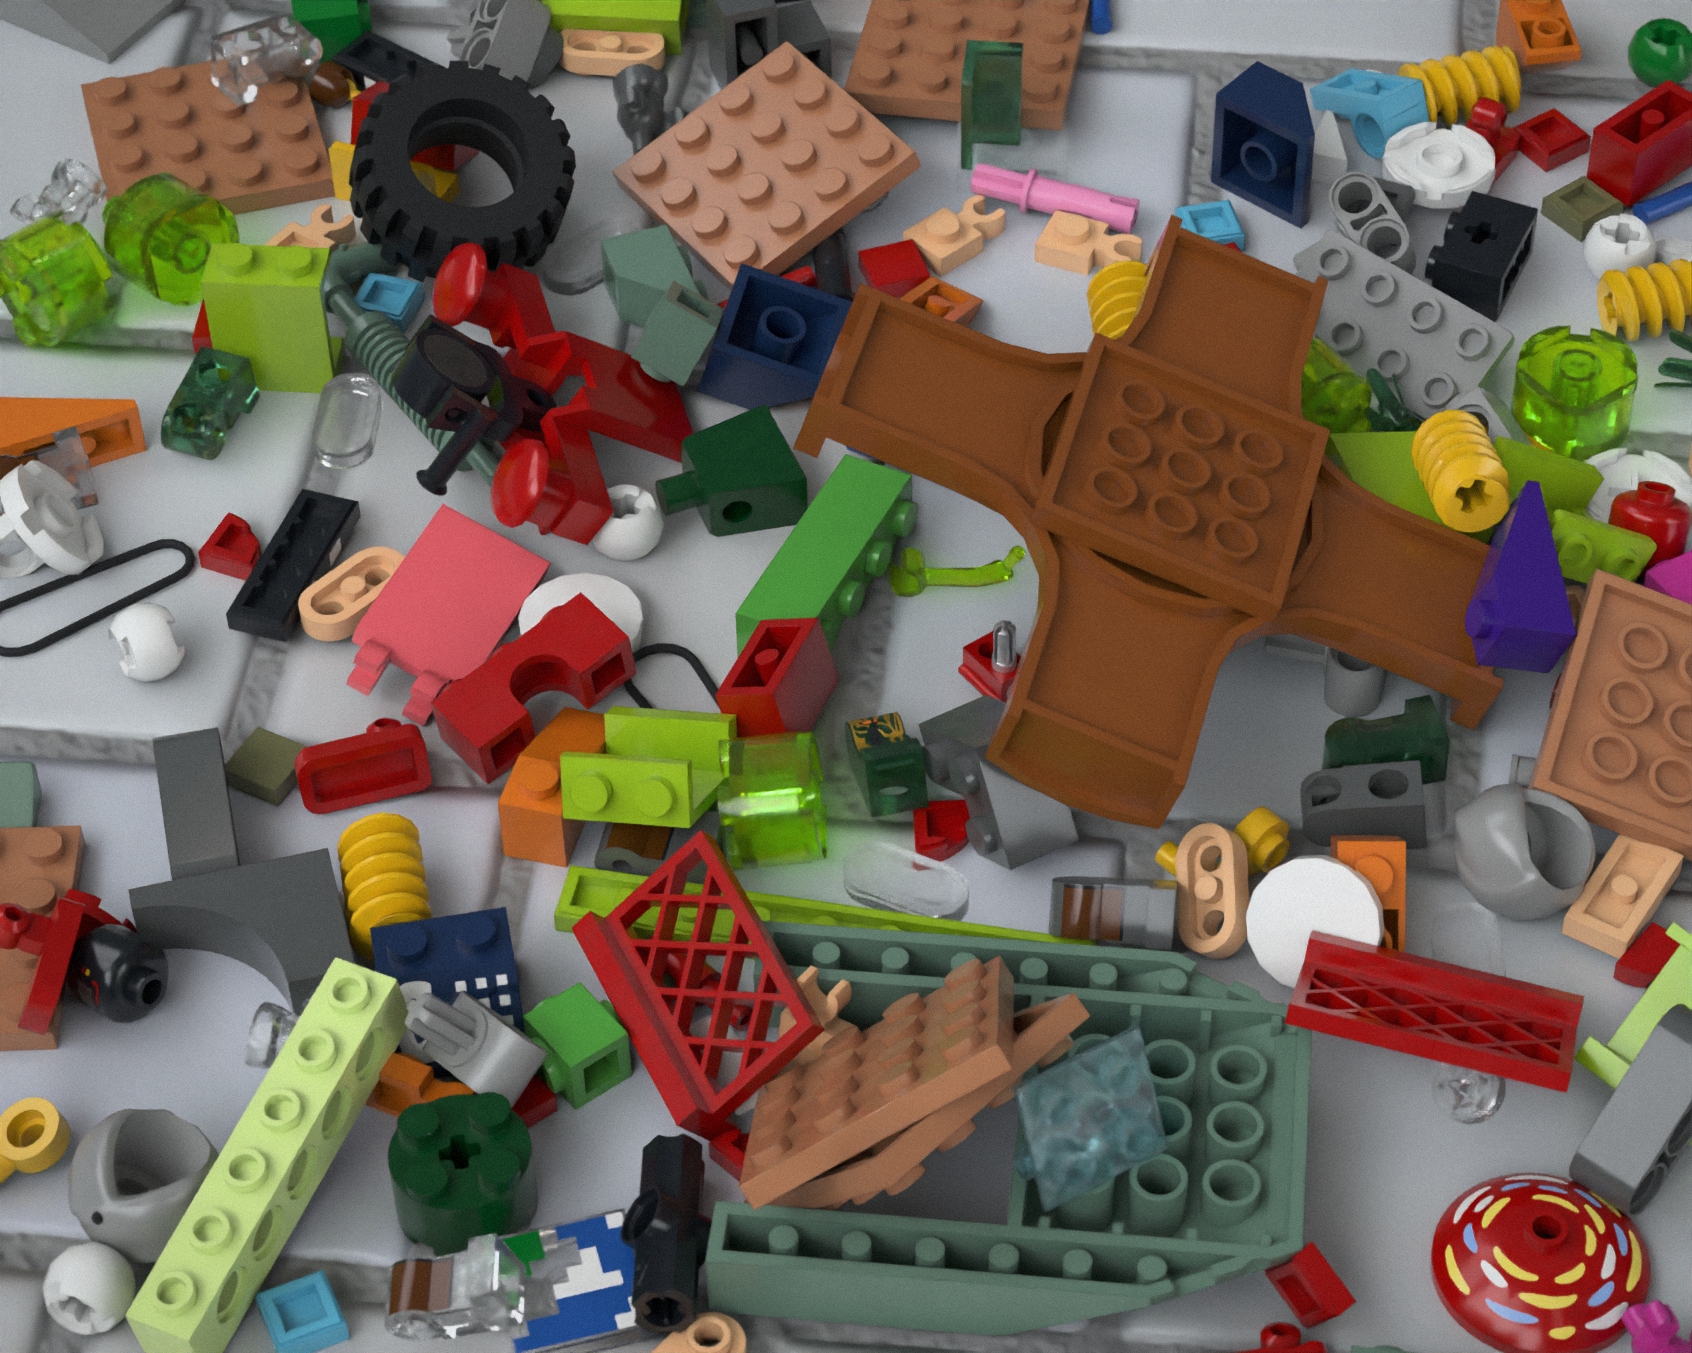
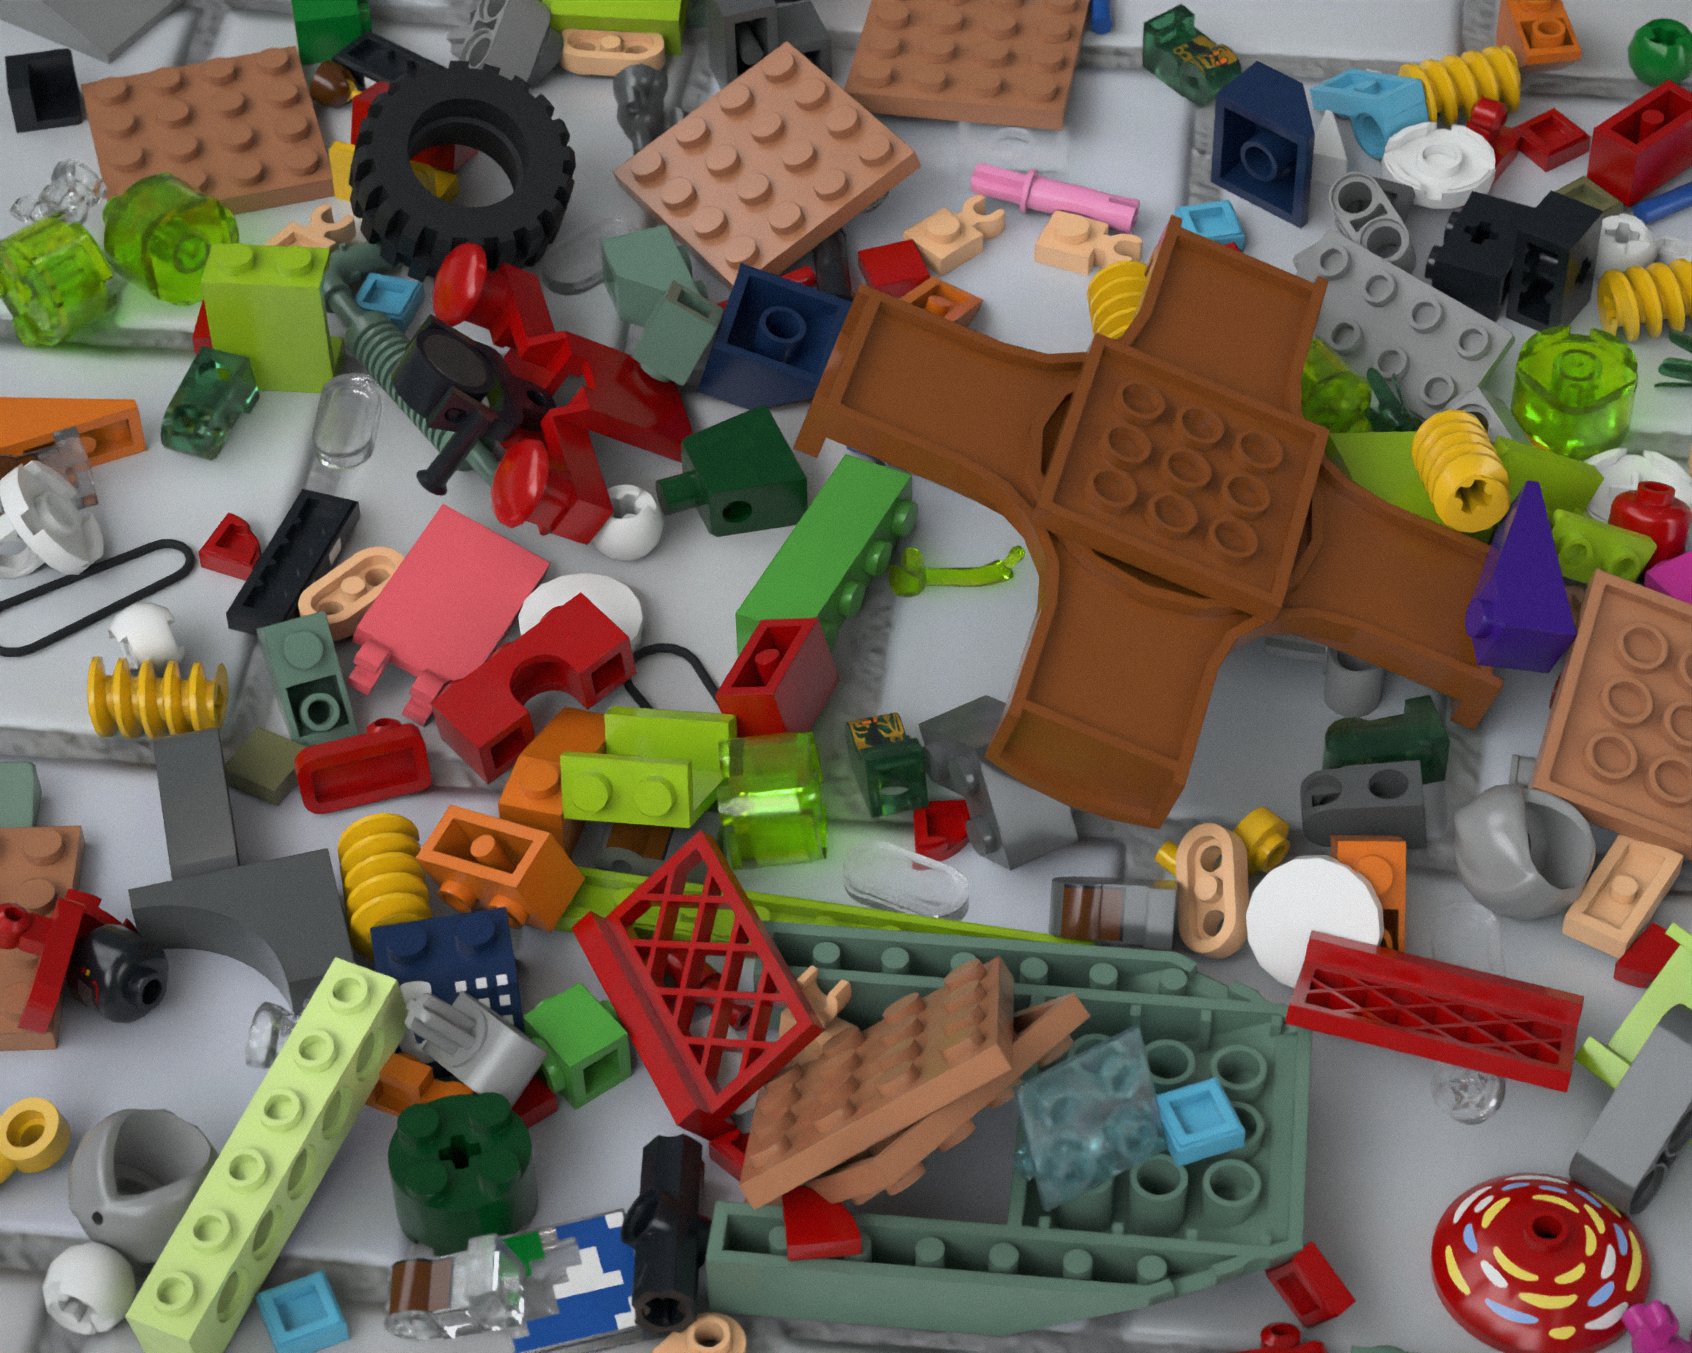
clear leg [210,14,323,107] -> none
red piece [958,620,1021,703] -> none
clear green panel [961,40,1024,170] -> none
none -> black panel [5,48,82,133]
none -> yellow piece [87,656,229,740]
none -> sand green slope [256,611,359,747]
none -> orange brick [416,805,585,933]
none -> red tile [781,1186,862,1261]
none -> clear green leg [1142,4,1242,106]
none -> medium azure tile [1149,1077,1245,1167]
none -> black brick [1506,190,1604,339]

